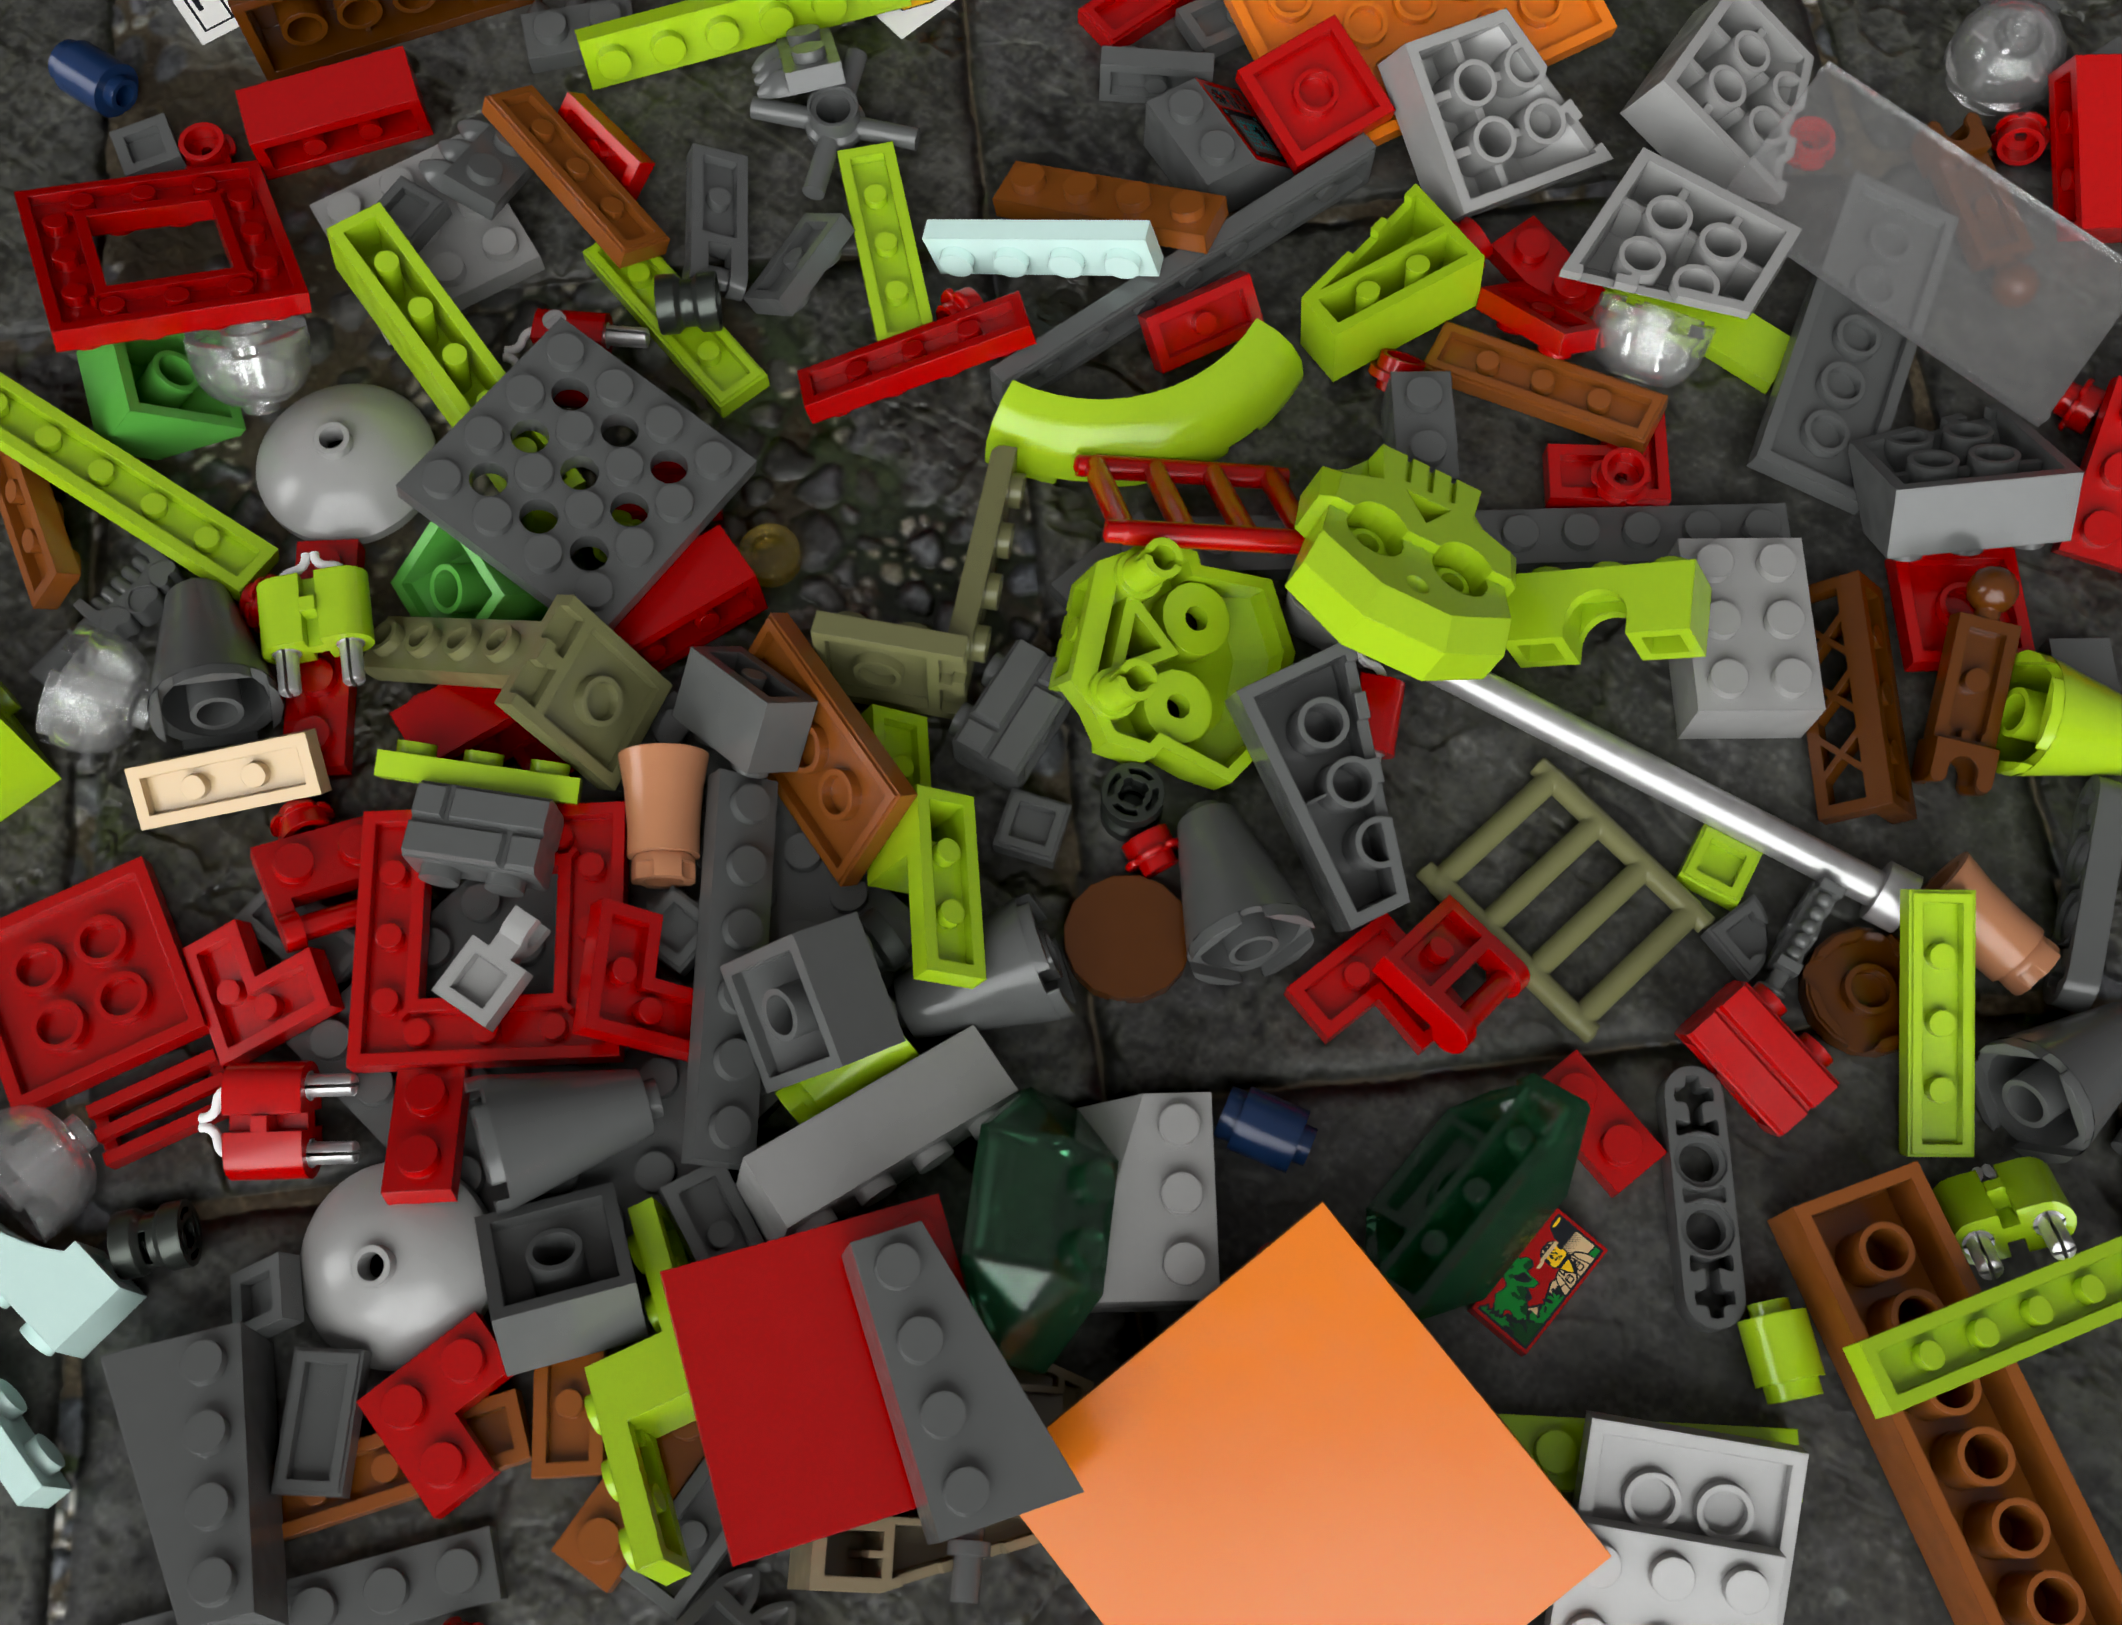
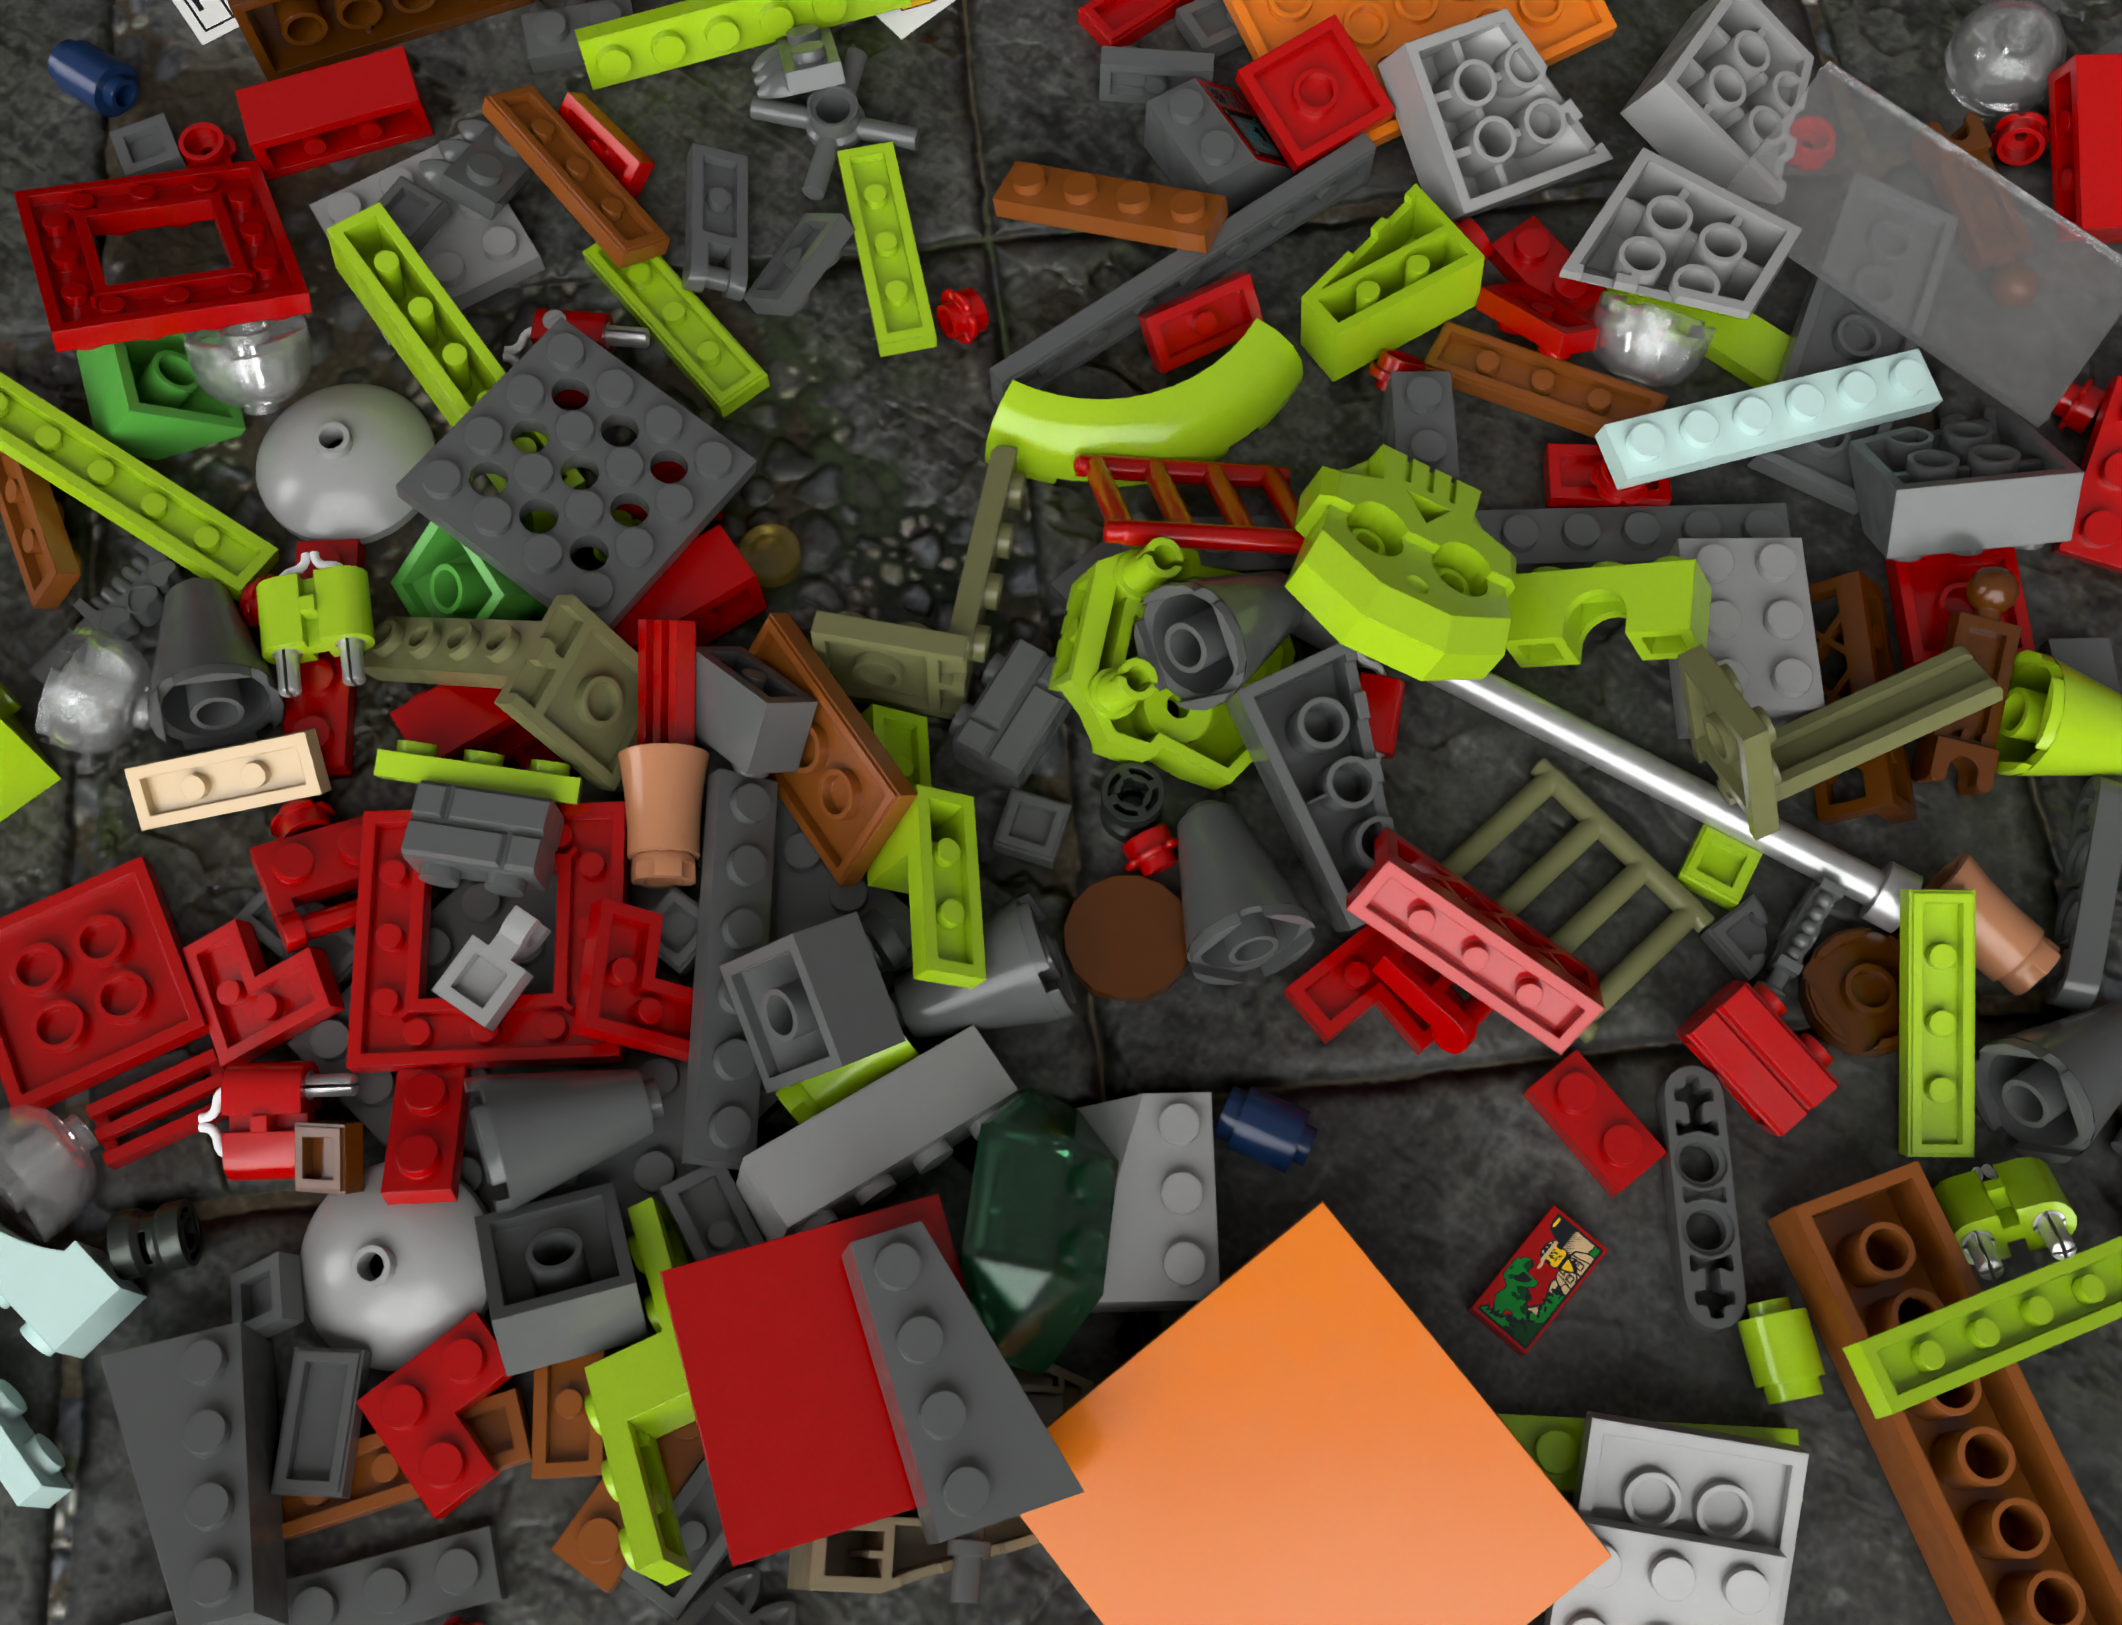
pearl dark grey wheel [654,270,723,335] -> none
red plate [797,291,1037,424] -> none
light aqua plate [922,219,1164,279] -> none
clear green wedge [1366,1073,1591,1320] -> none
none -> reddish brown tile [295,1120,364,1194]
none -> red tile [637,619,696,746]
none -> dark grey cone [1134,571,1305,710]
none -> fence [1346,827,1605,1055]
none -> light aqua plate [1595,348,1943,490]
none -> olive bracket [1678,644,2003,841]

